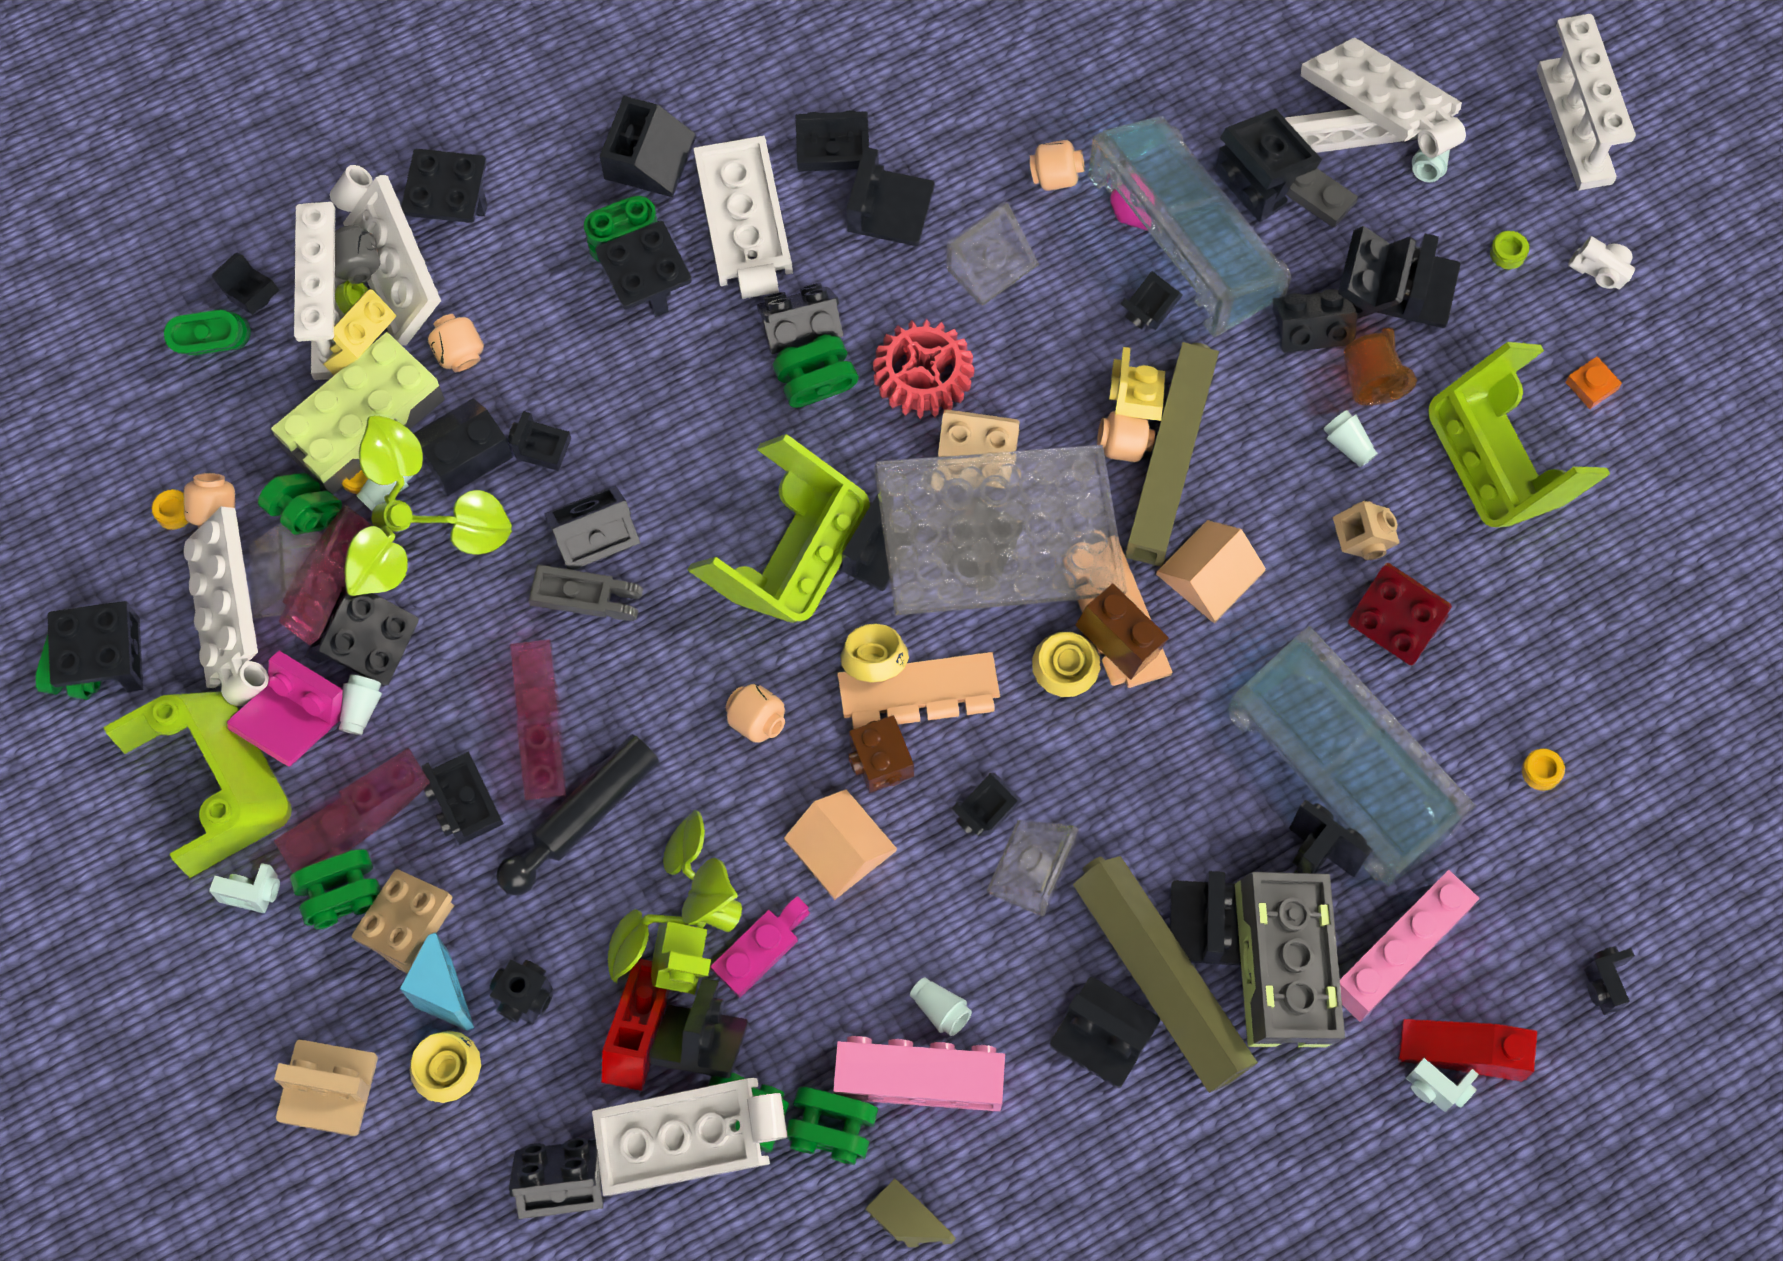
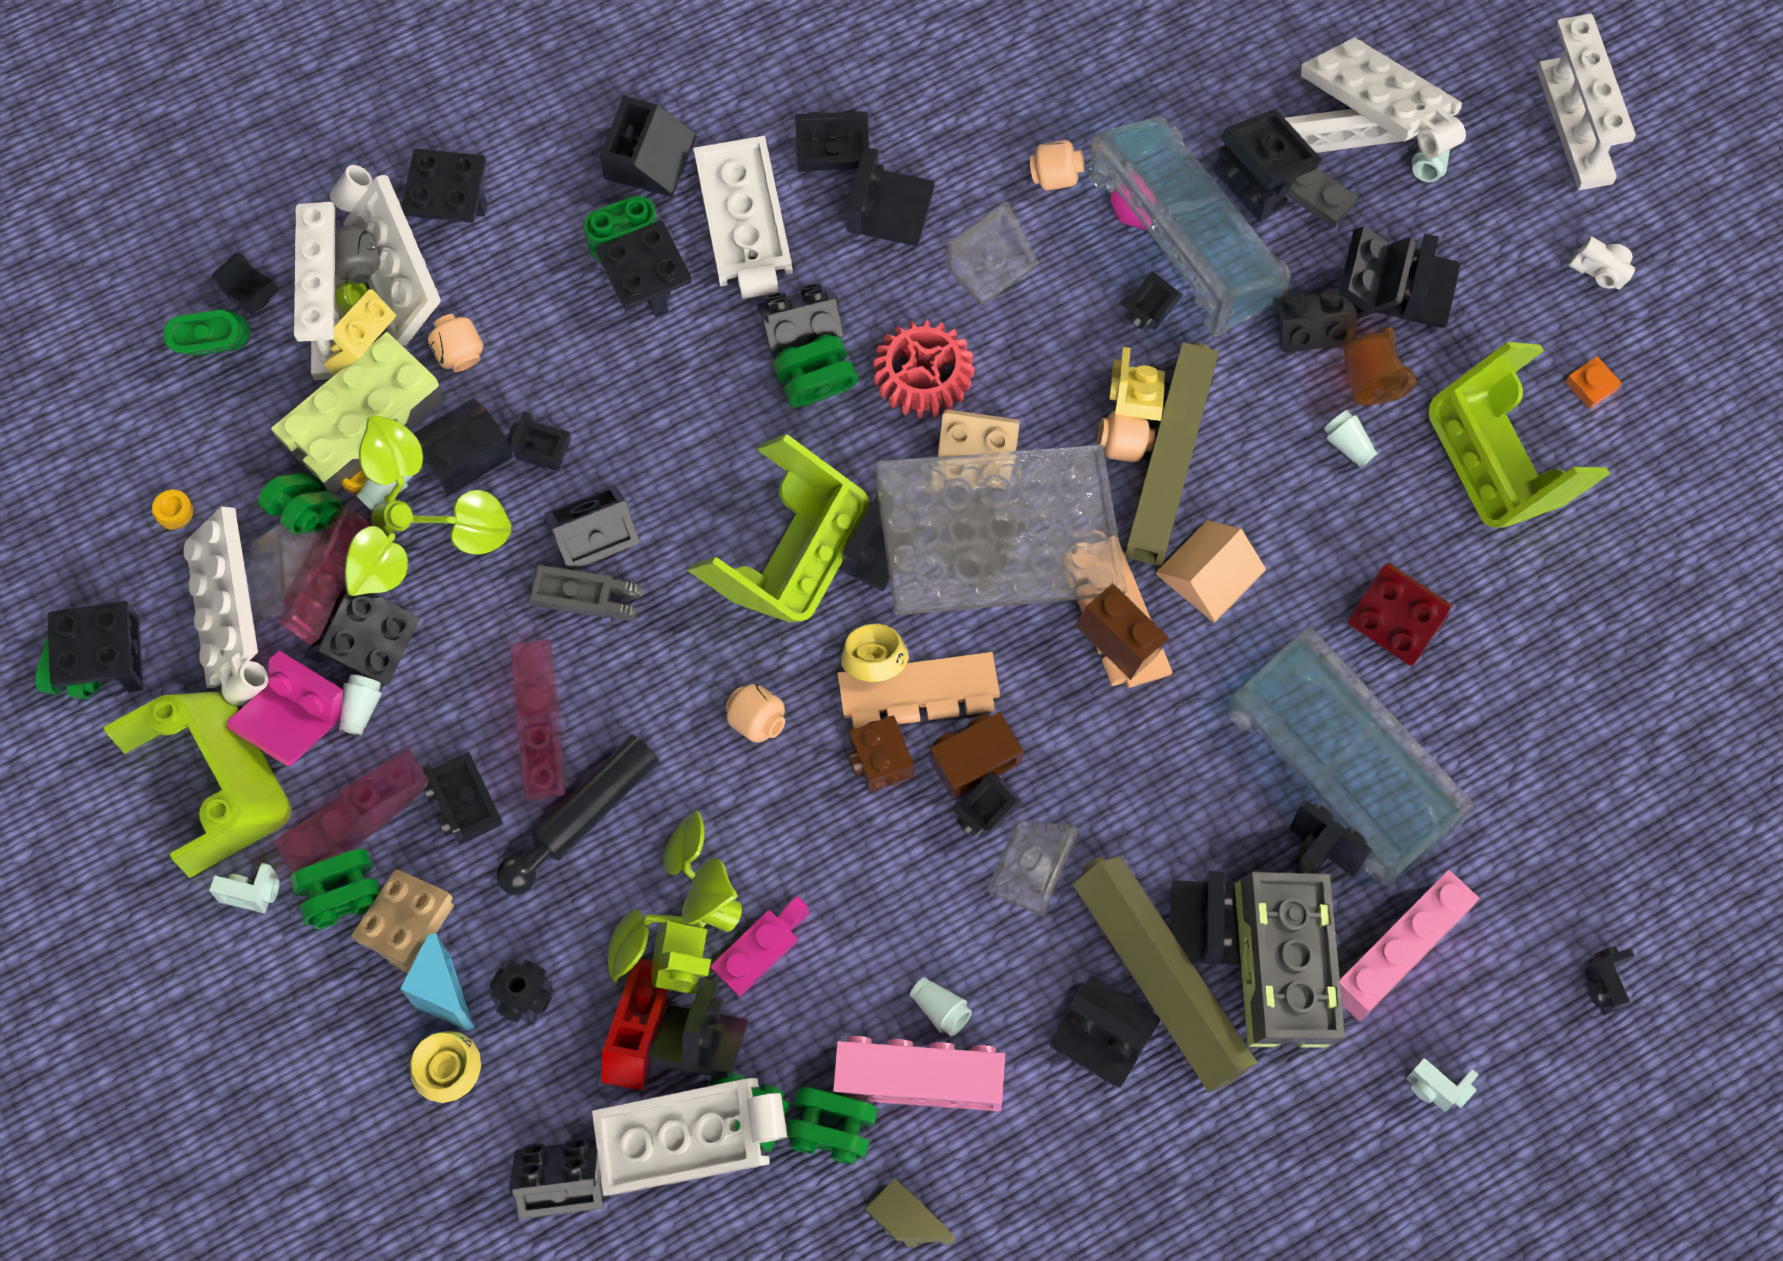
light nougat head [184,473,235,528] -> none
tan bracket [274,1040,378,1136] -> none
light nougat slope [784,789,897,900] -> none
light yellow hat [1032,632,1100,697] -> none
tan brick [1333,501,1400,560] -> none
red slope [1398,1019,1537,1082] -> none
lime tile [1490,231,1529,269] -> none
yellow tile [1522,748,1565,791] -> none
none -> reddish brown brick [930,711,1024,800]

